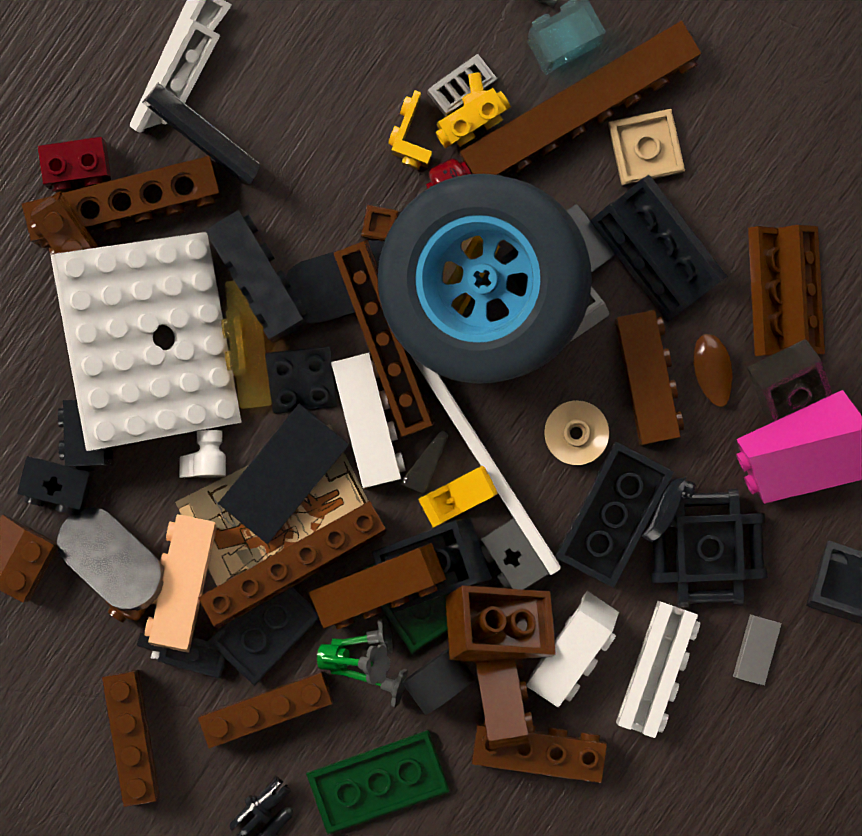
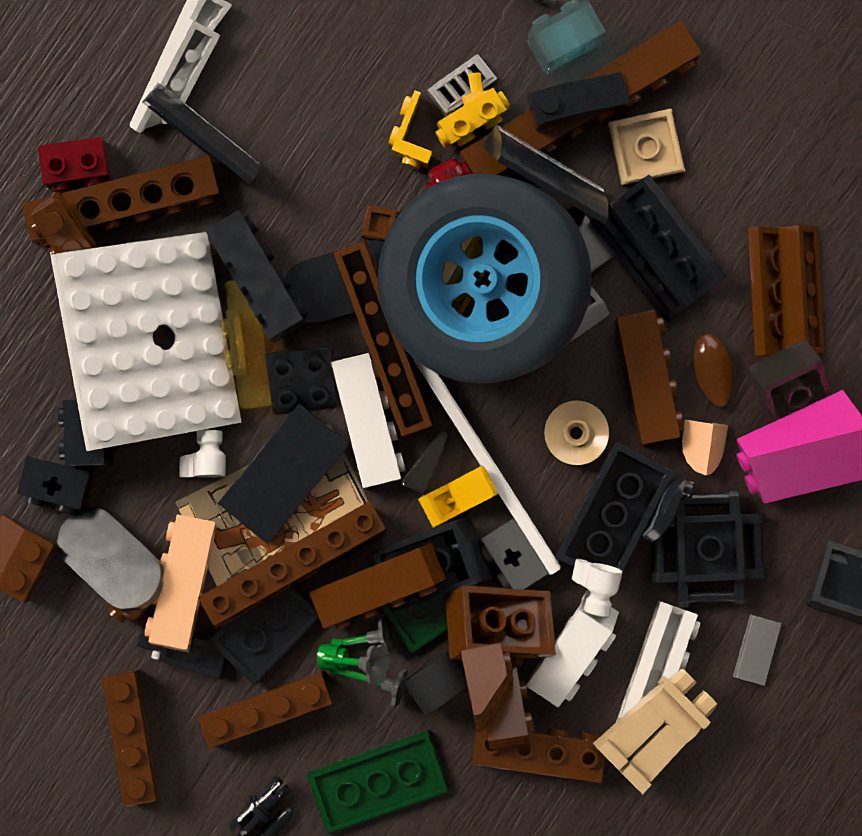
none -> reddish brown slope [461,643,514,732]
none -> black slope [482,125,608,224]
none -> black slope [527,72,630,131]
none -> white piece [572,559,622,616]
none -> tan hips [593,669,718,794]
none -> light nougat brick [682,420,728,476]

